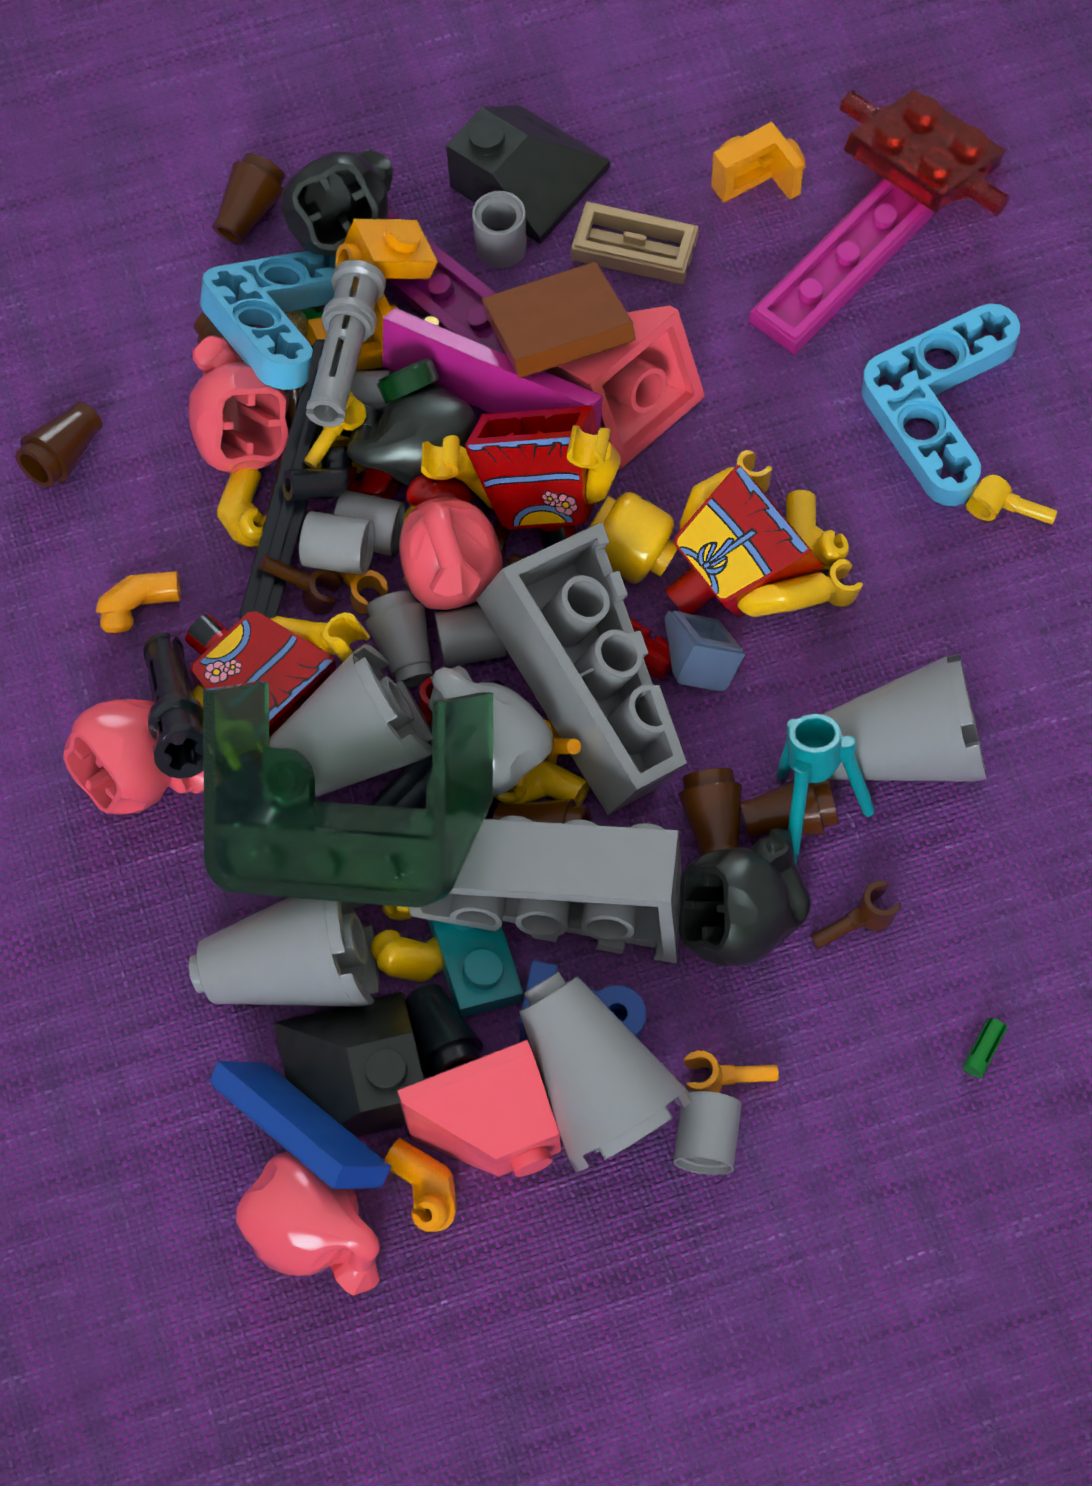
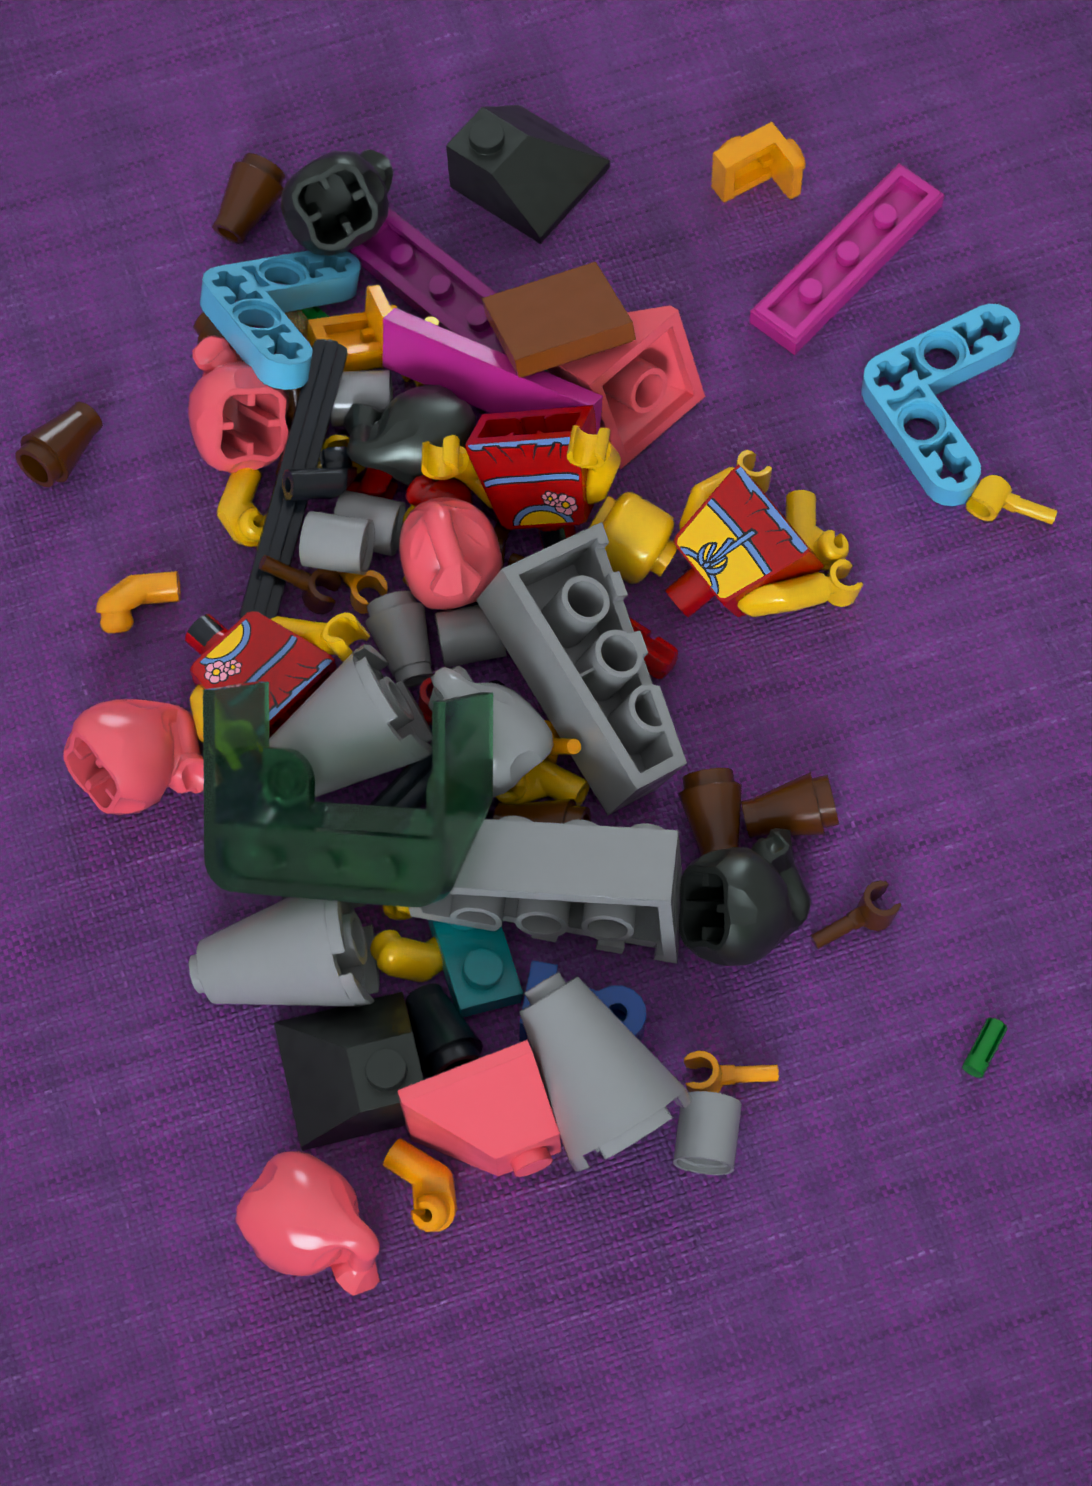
black pin [143,633,213,779] -> none
blue tile [209,1061,391,1189] -> none
yellow hand [303,391,366,468] -> none
light grey pin [306,260,386,427] -> none
light orange bracket [335,219,438,291] -> none
dark green tile [377,357,440,404] -> none
light grey beam [472,191,527,269] -> none
tan tile [571,202,699,285] -> none
sand blue slope [664,611,745,691] -> none
teal plant [776,714,875,867] -> none
light grey cone [821,653,987,782] -> none
clear red plate [839,89,1010,216] -> none

